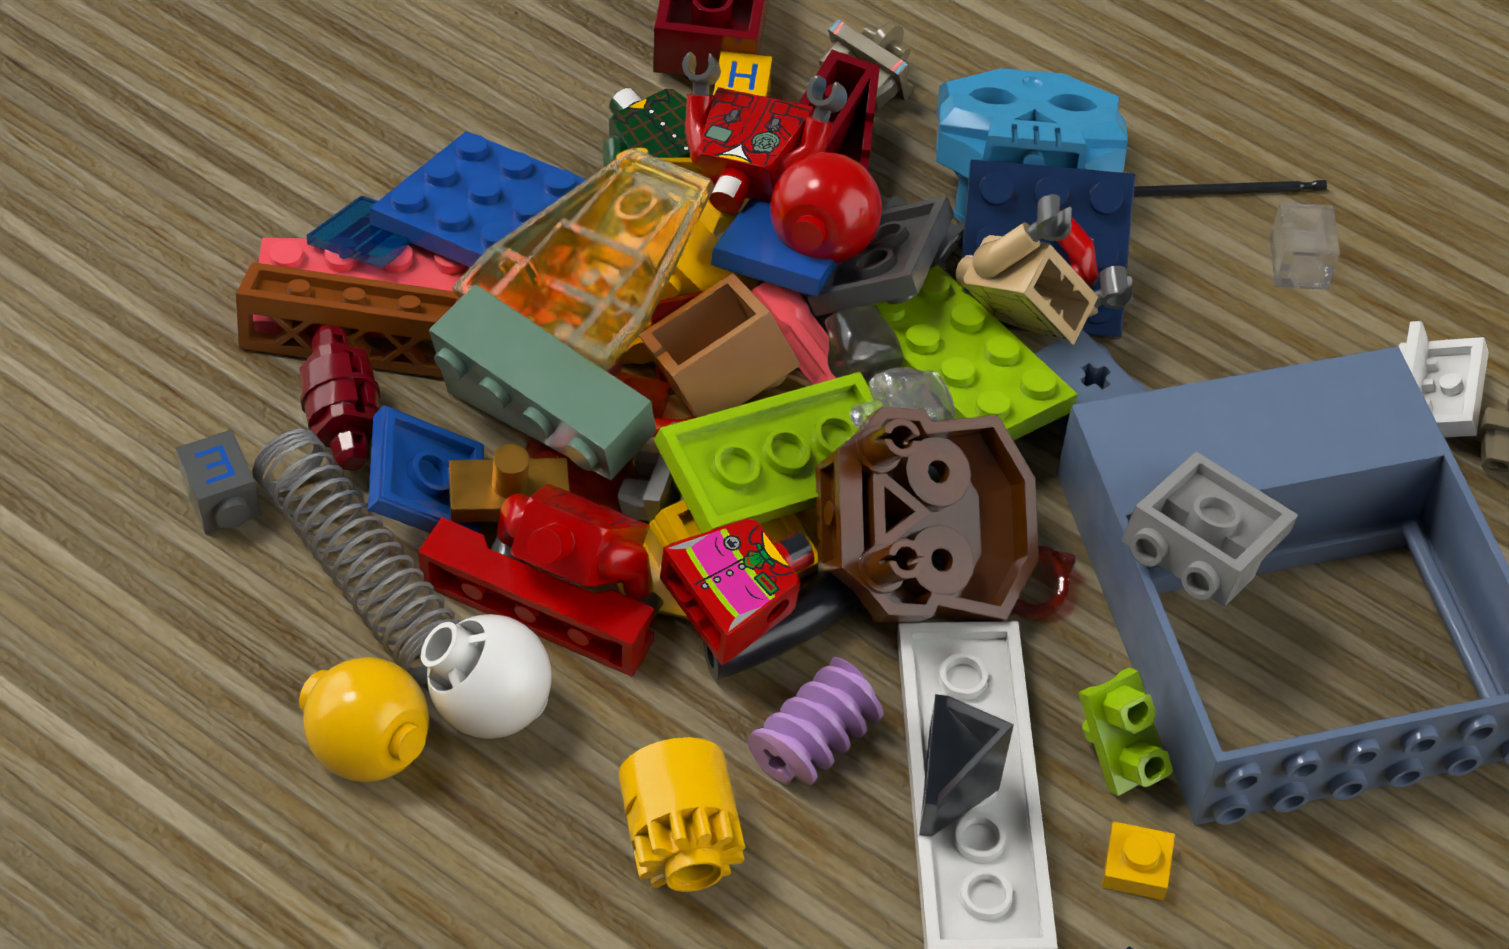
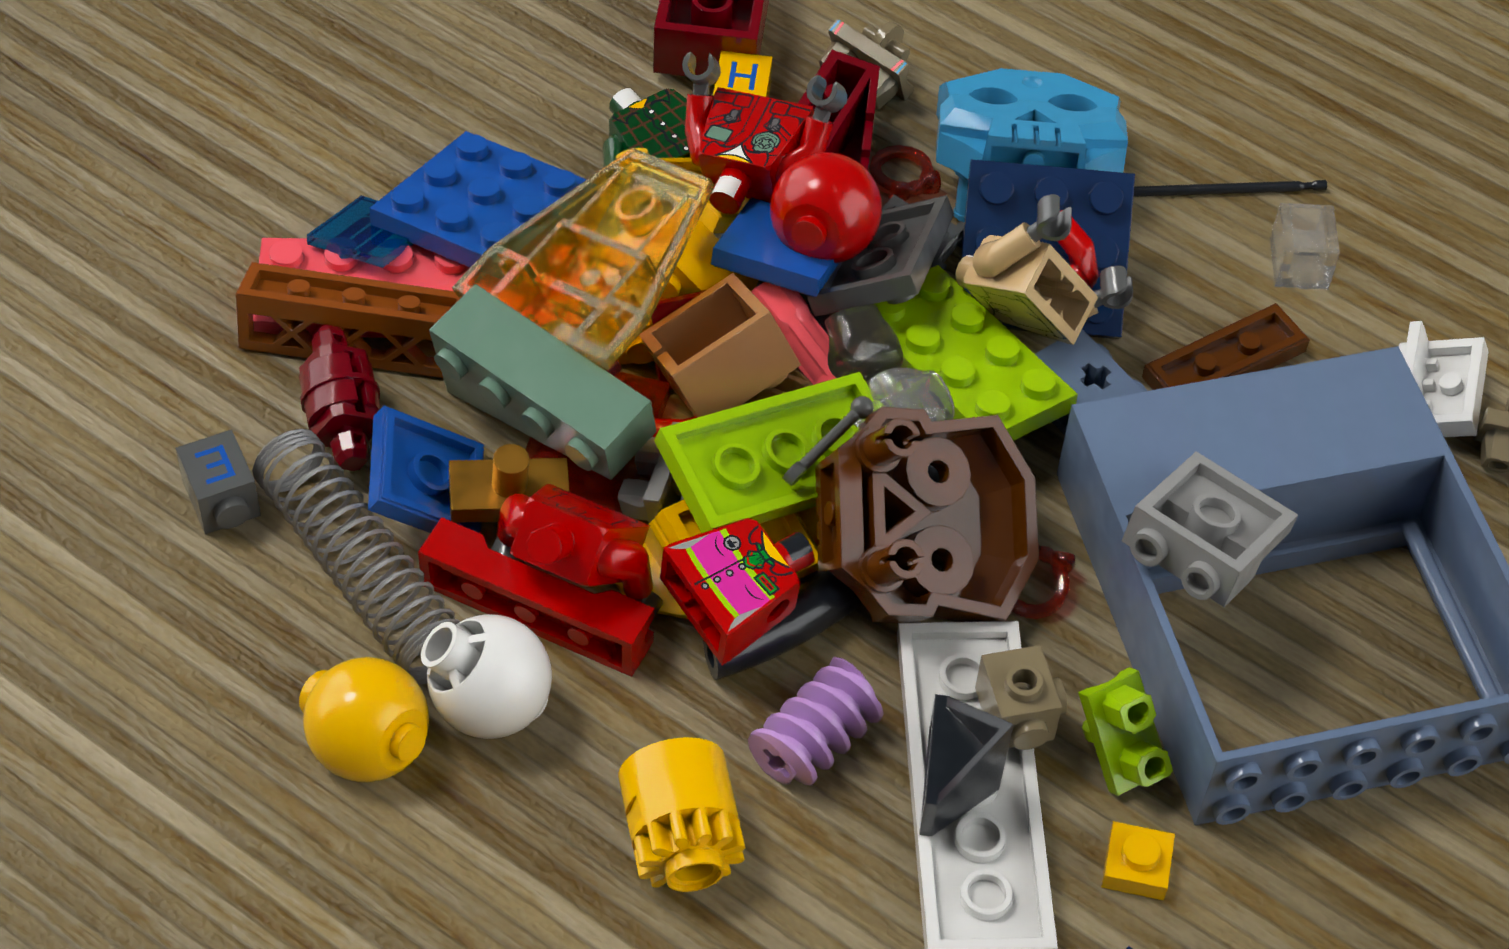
none -> dark grey hinge [782,396,874,487]
none -> clear red piece [870,145,941,201]
none -> dark tan brick [975,645,1067,750]
none -> reddish brown tile [1142,303,1310,390]

